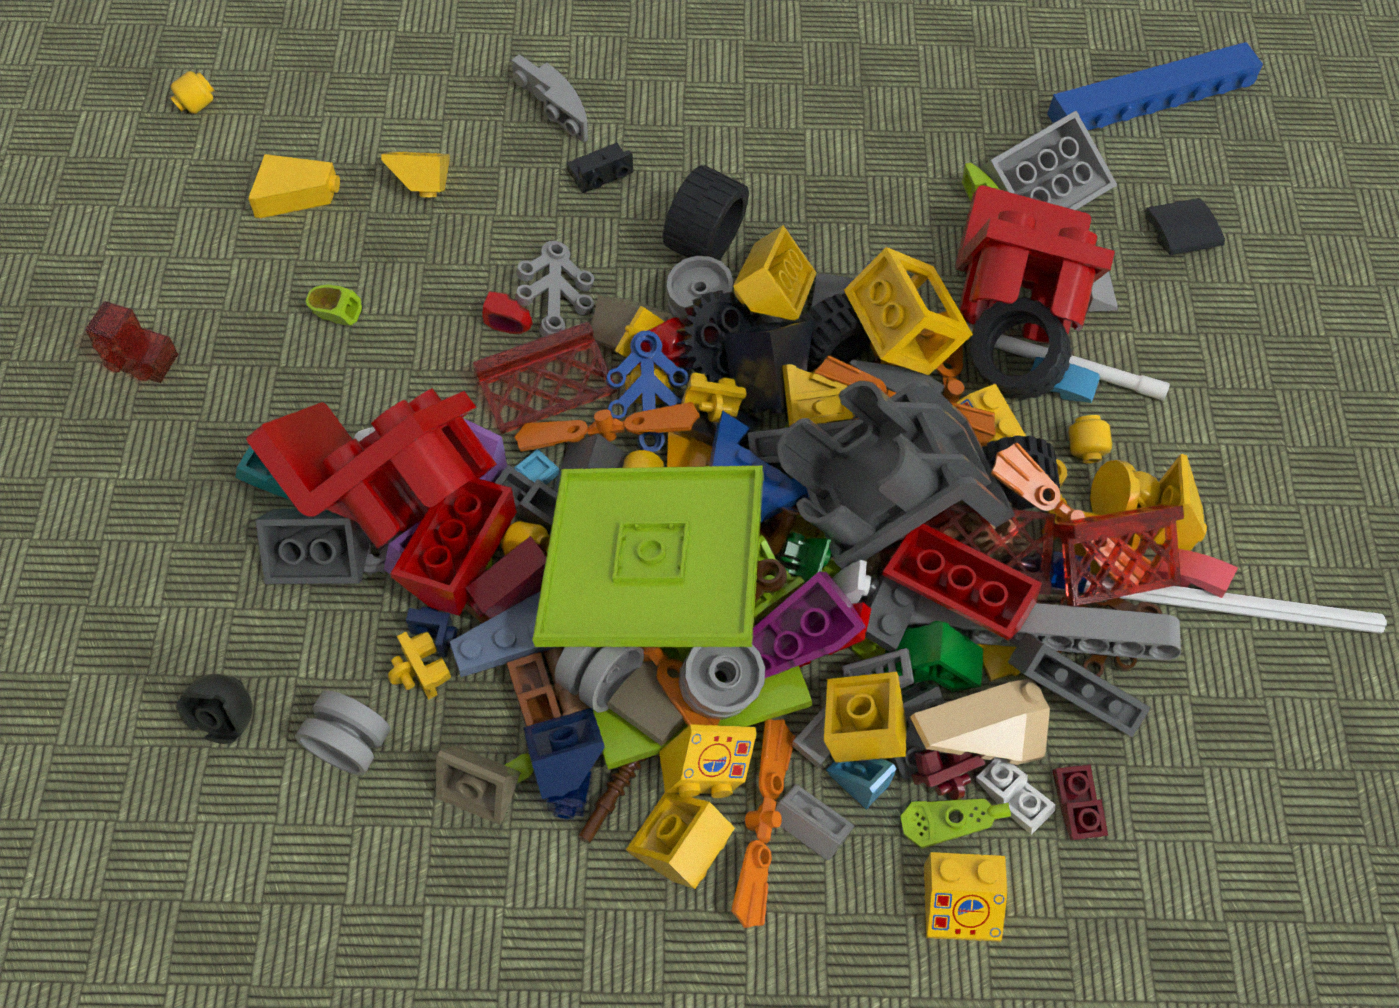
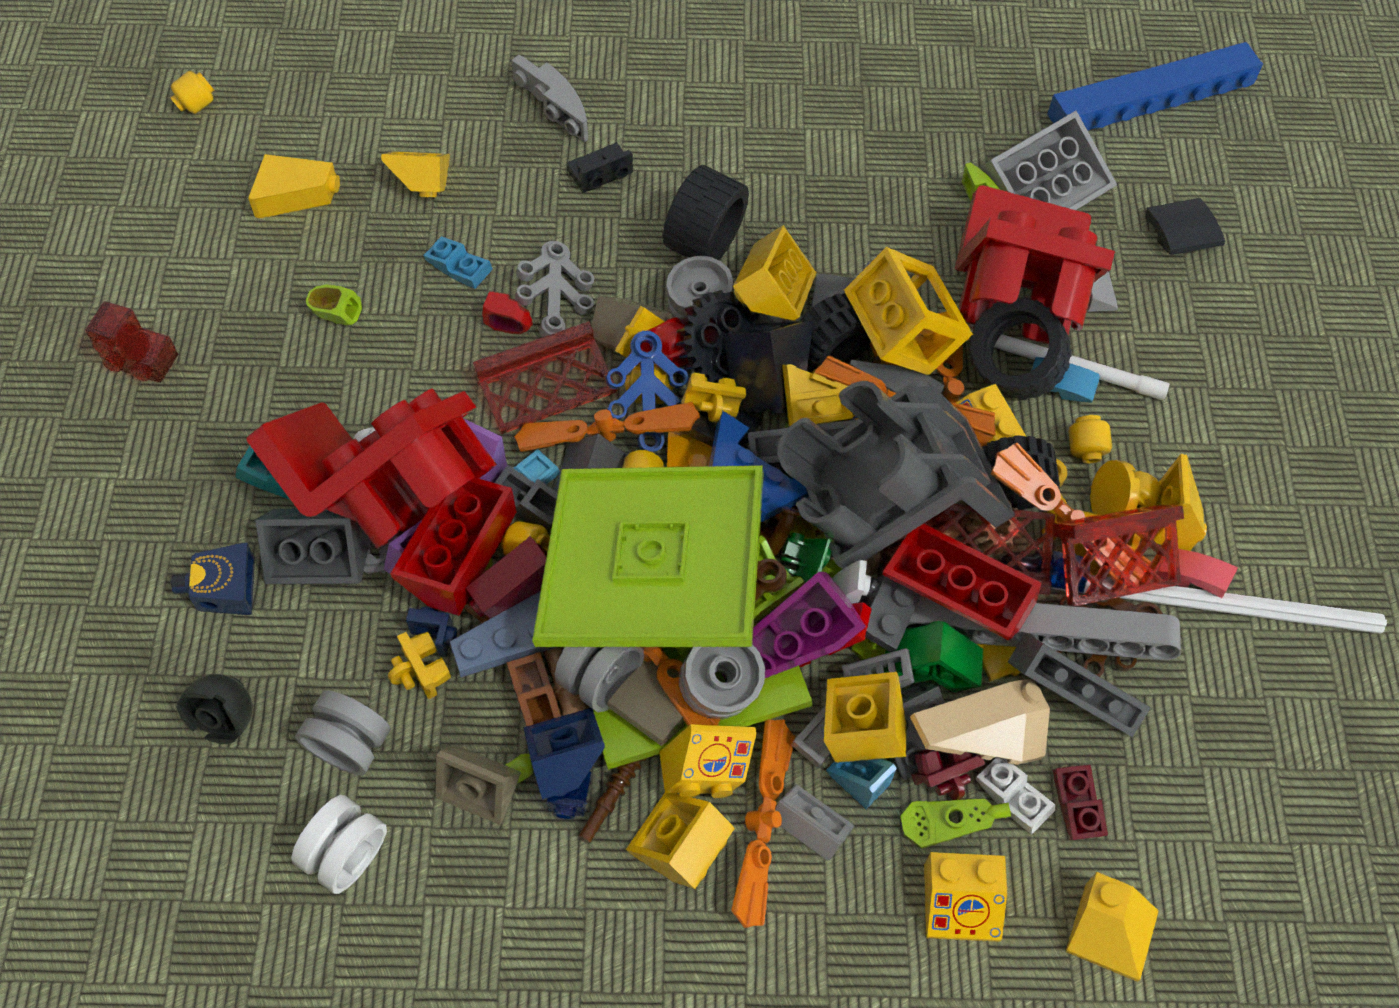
none -> dark blue torso [171,543,255,615]
none -> white wheel [291,795,387,894]
none -> dark azure slope [423,236,493,289]
none -> yellow slope [1066,872,1159,982]

